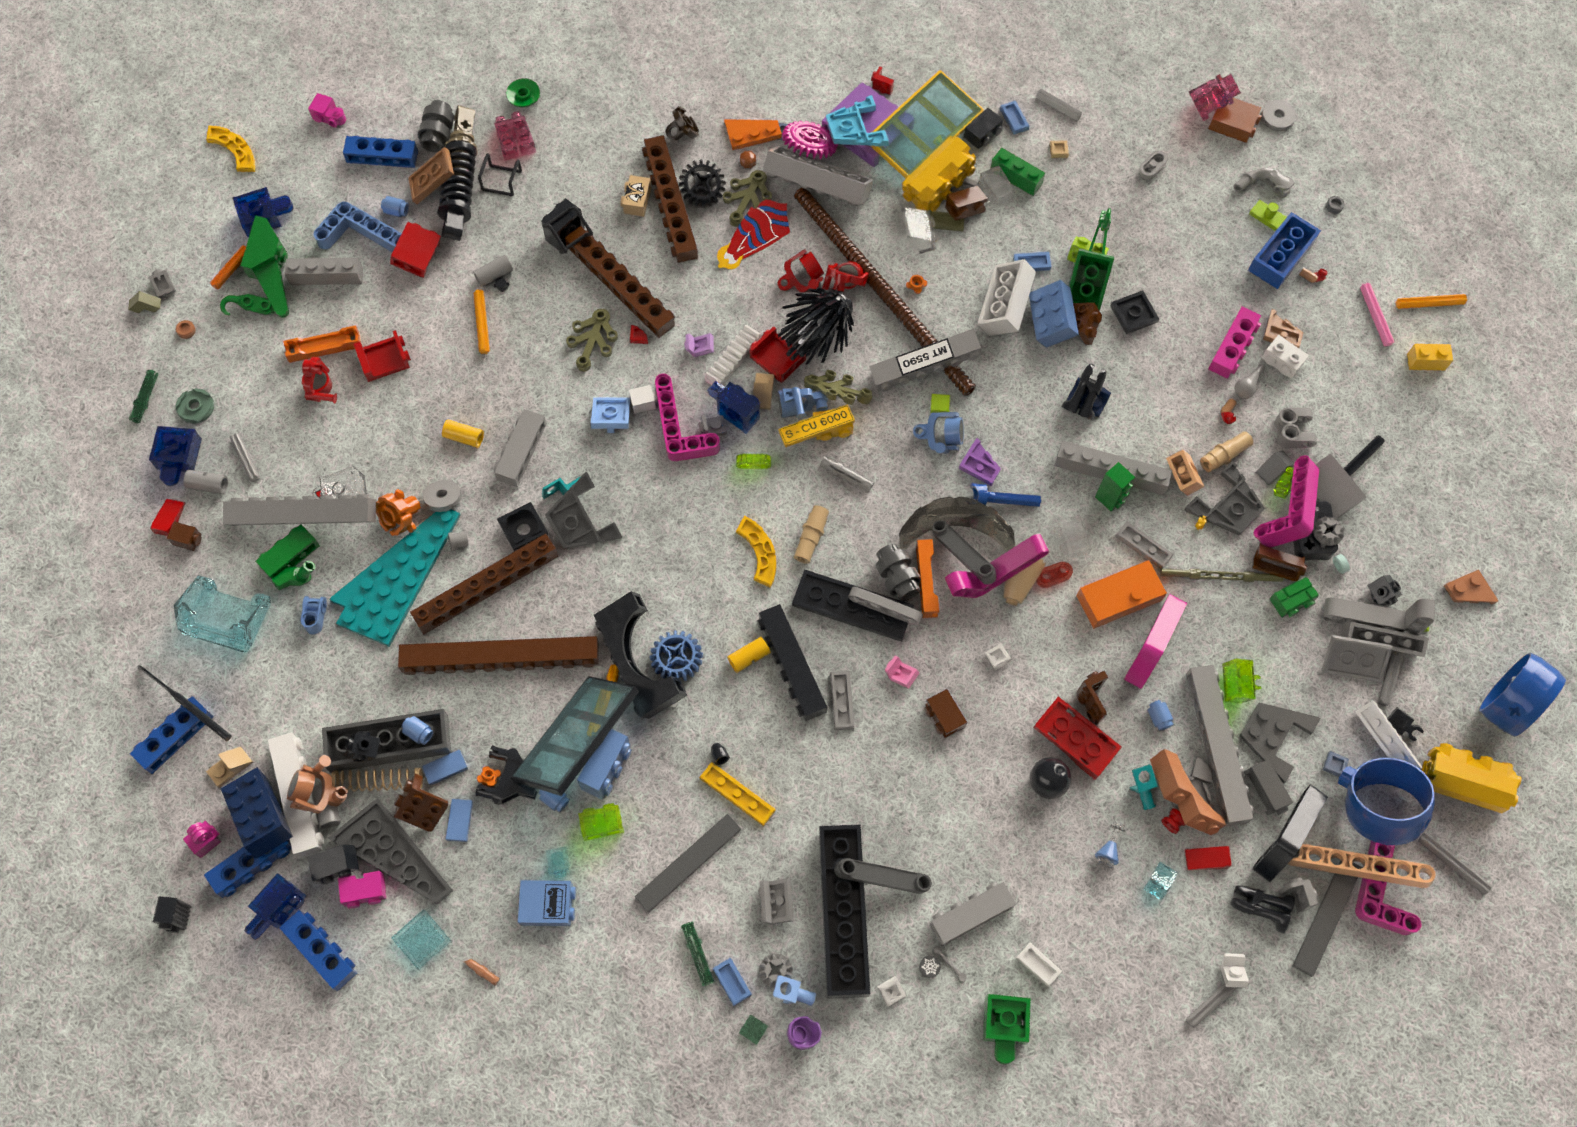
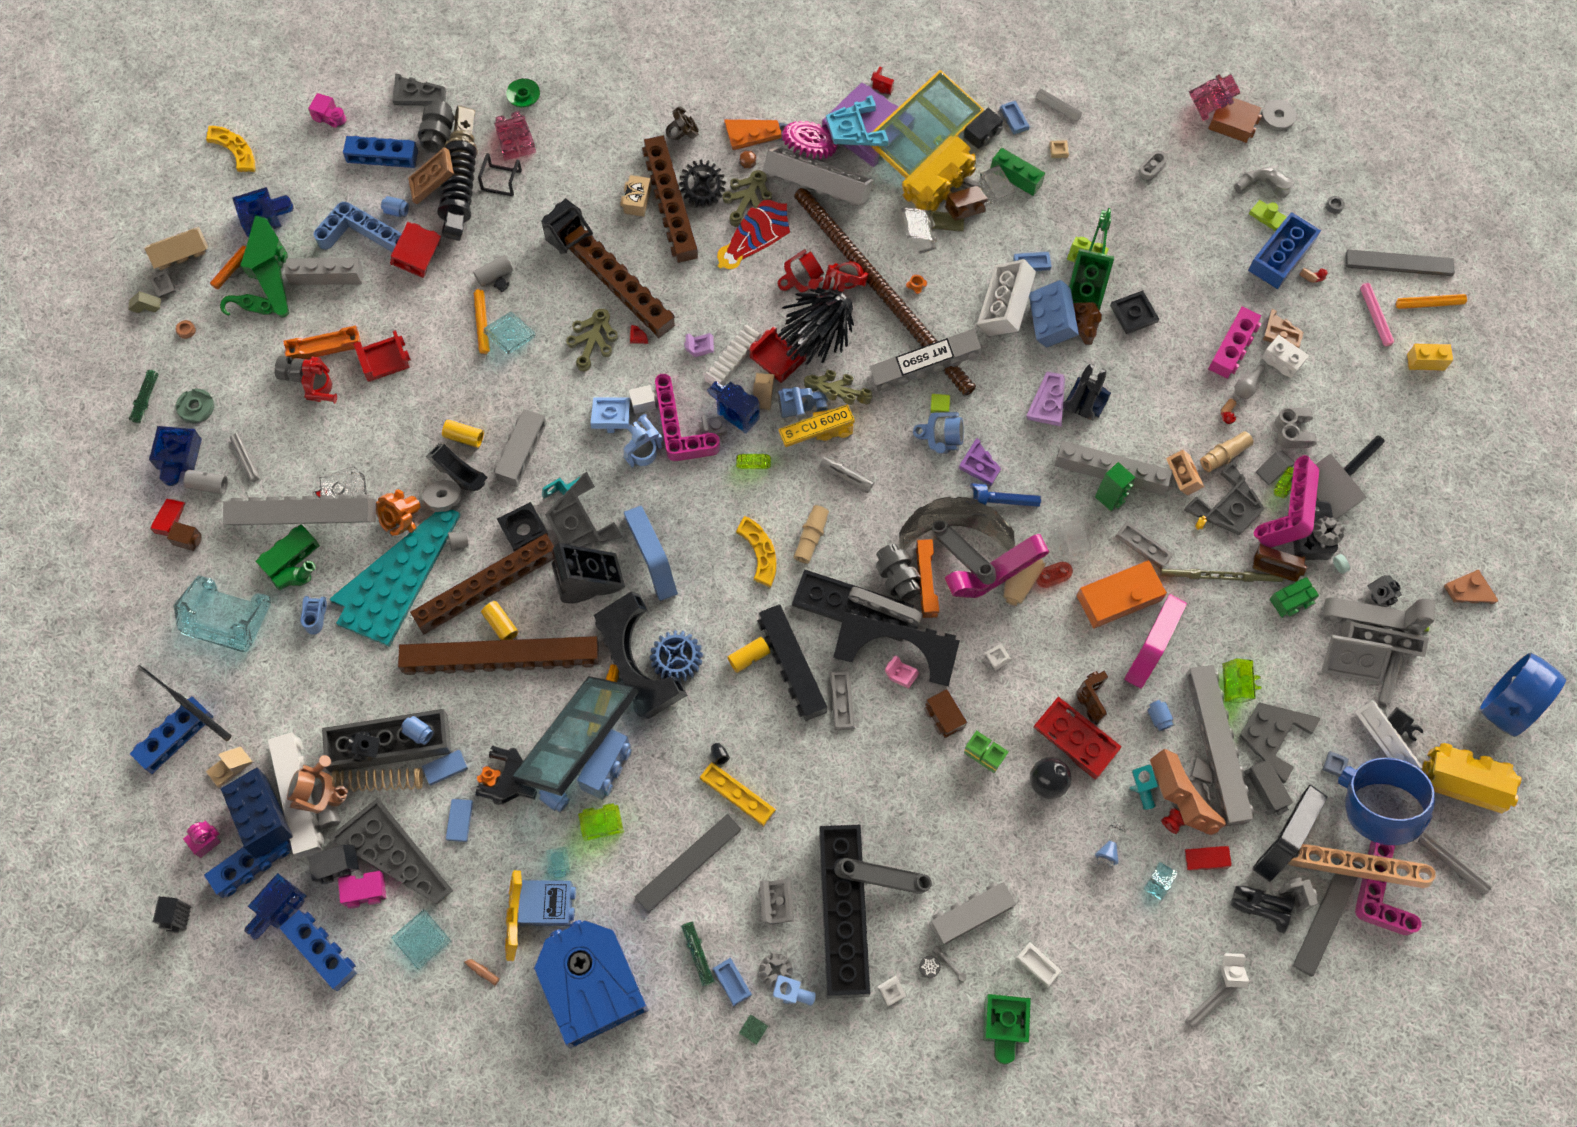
reddish brown bracket [394,773,449,832] -> none
medium lavender hair [787,1016,822,1050] -> none
none -> tan brick [144,227,208,270]
none -> dark grey wheel [275,356,305,383]
none -> dark grey wing [393,73,446,105]
none -> black arch [426,443,488,491]
none -> yellow pin [481,601,519,640]
none -> clear light blue tile [483,311,535,354]
none -> yellow tile [505,870,522,961]
none -> blue piece [534,920,649,1049]
none -> black brick [551,543,625,604]
none -> light blue piece [623,414,663,467]
none -> medium blue beam [623,505,678,601]
none -> black arch [833,609,960,687]
none -> bright green hips [964,730,1009,773]
none -> lavender wing [1026,372,1065,426]
none -> tile [1346,249,1455,276]

